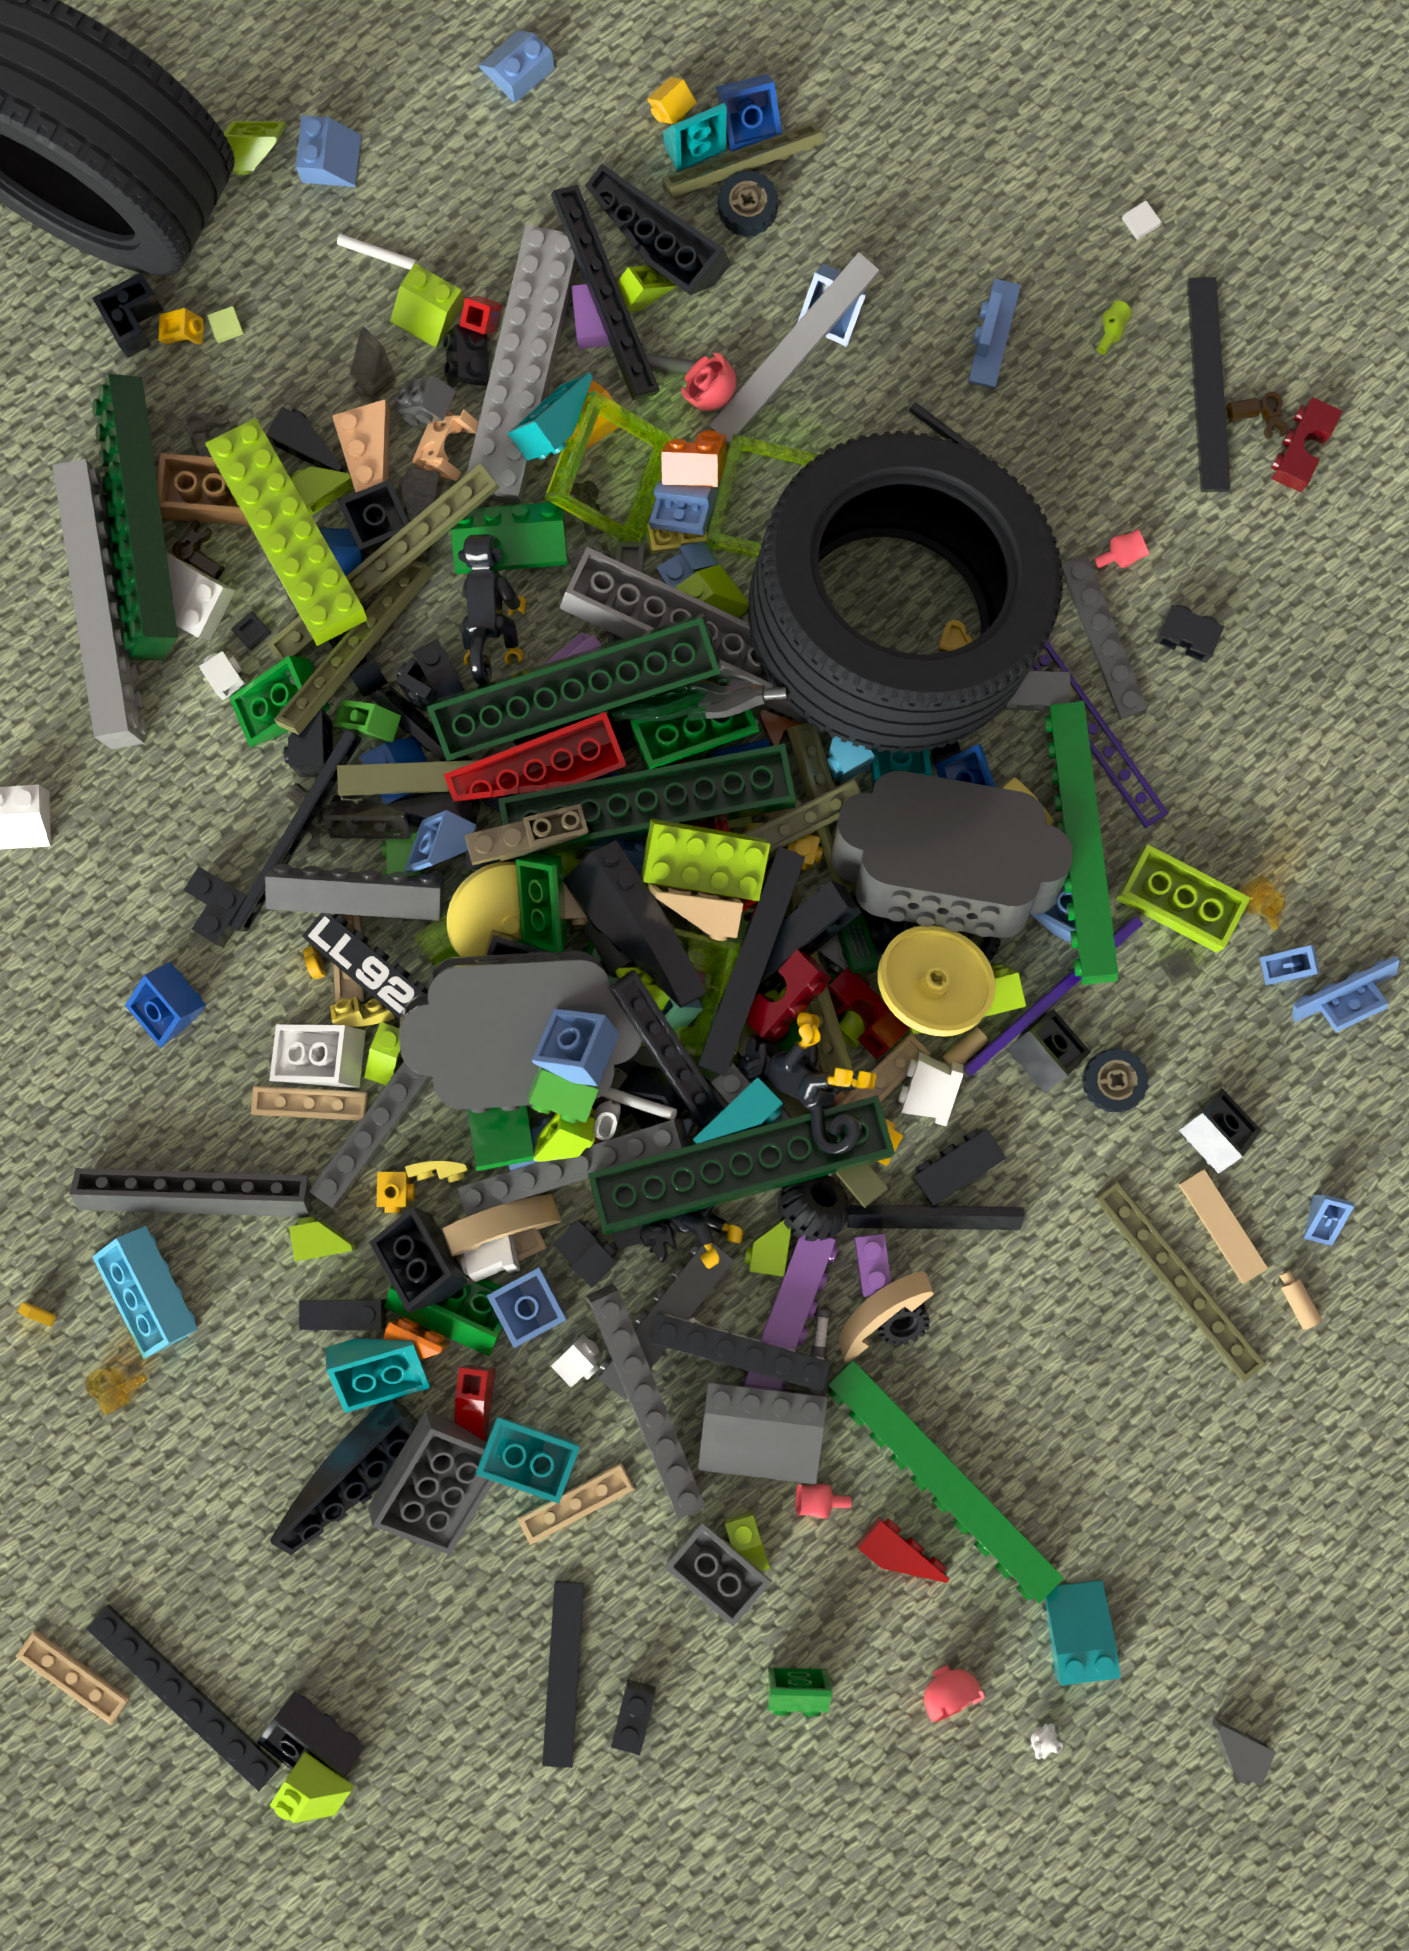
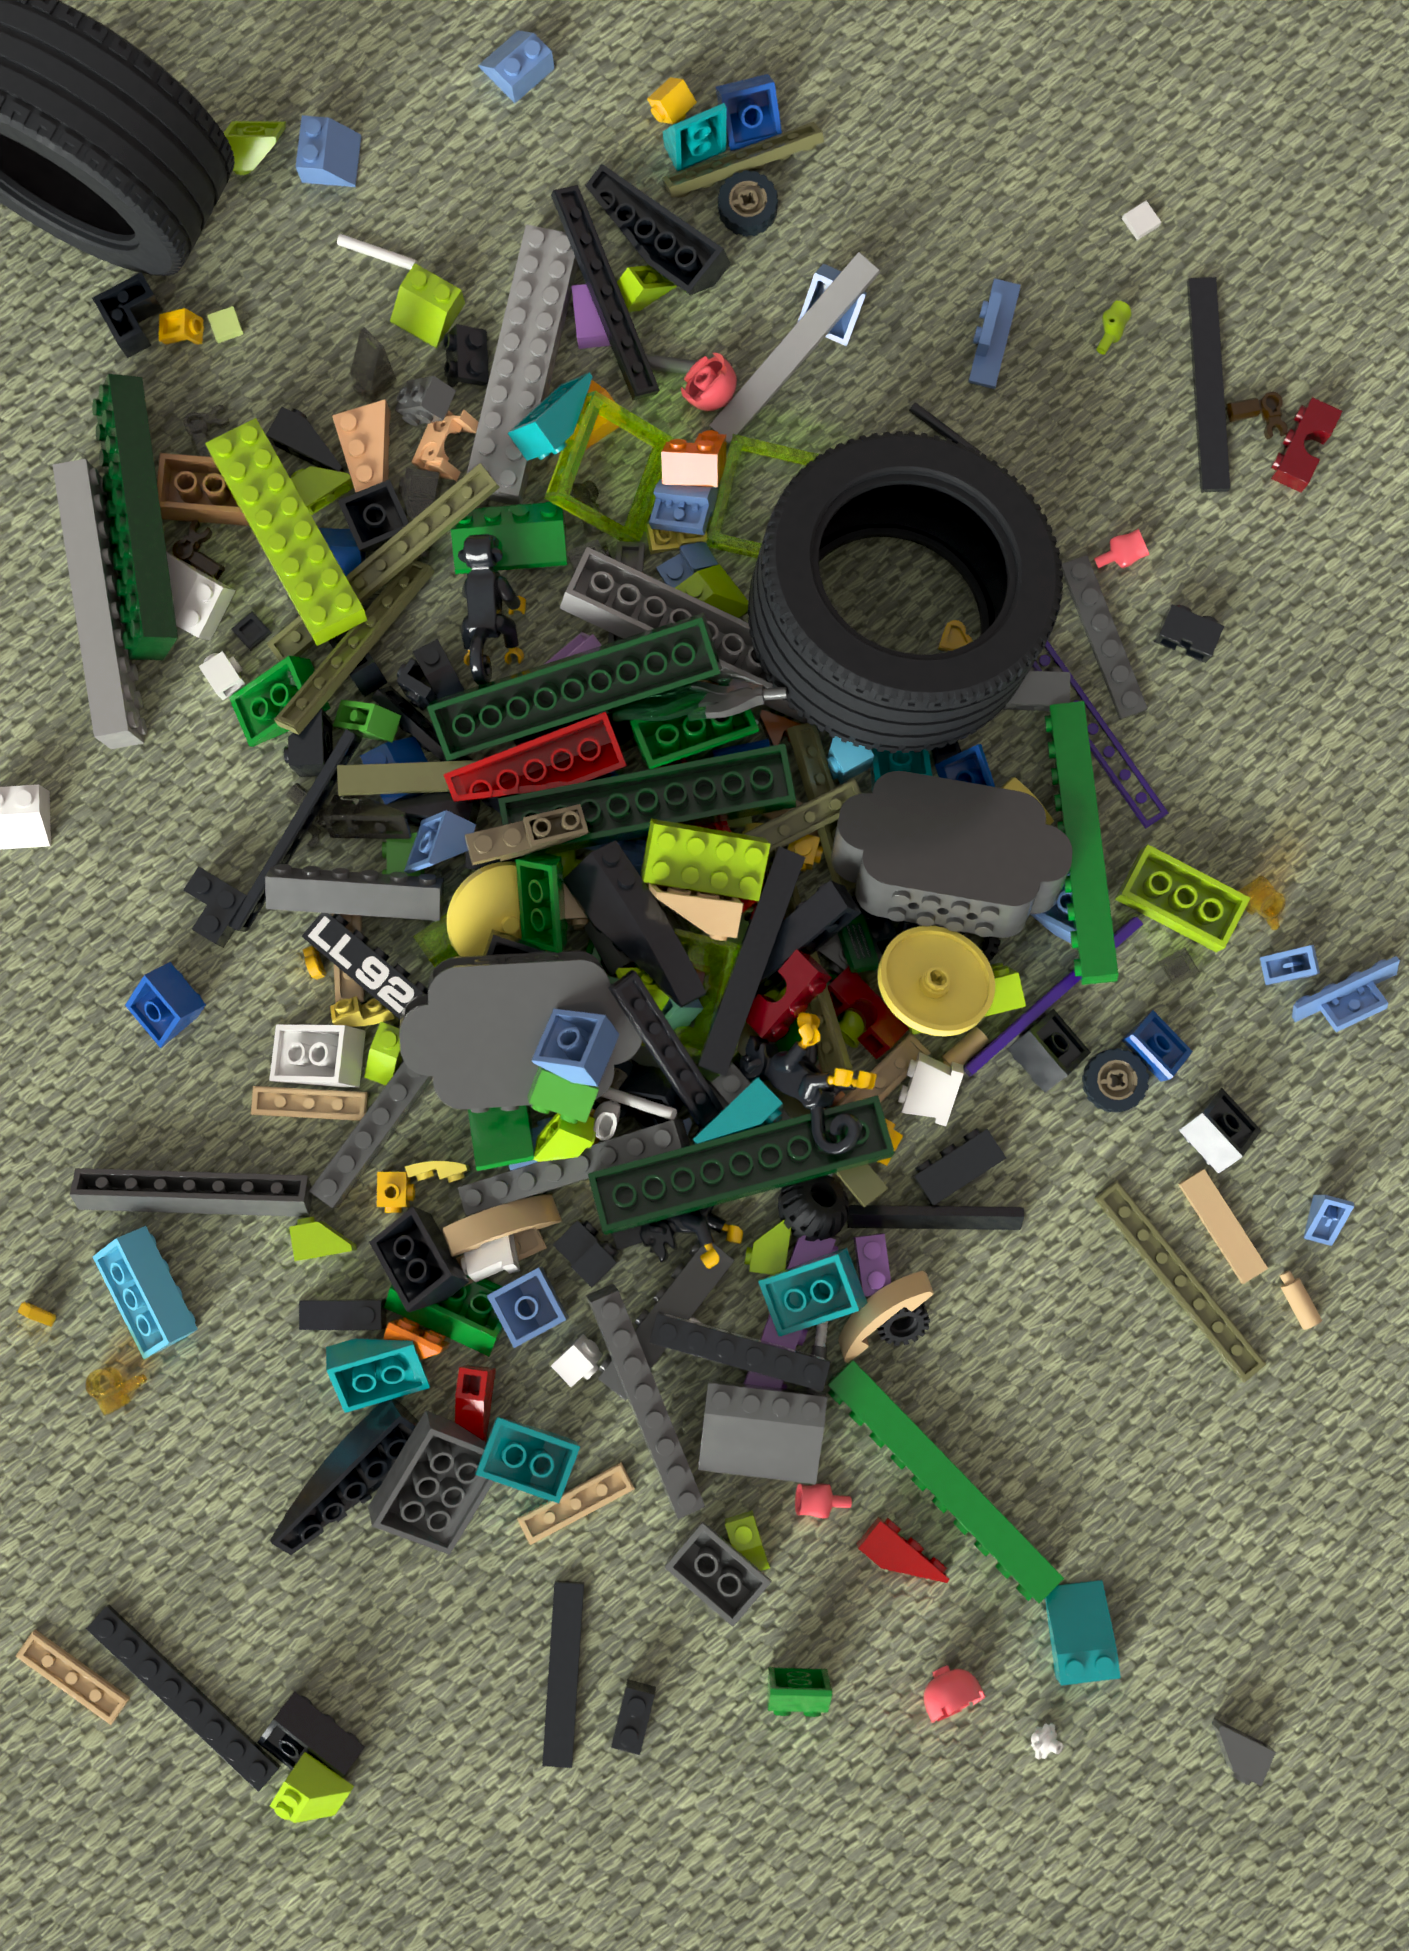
red brick [459,295,503,334] -> none
none -> teal slope [758,1247,867,1337]
none -> blue slope [1121,1010,1193,1082]

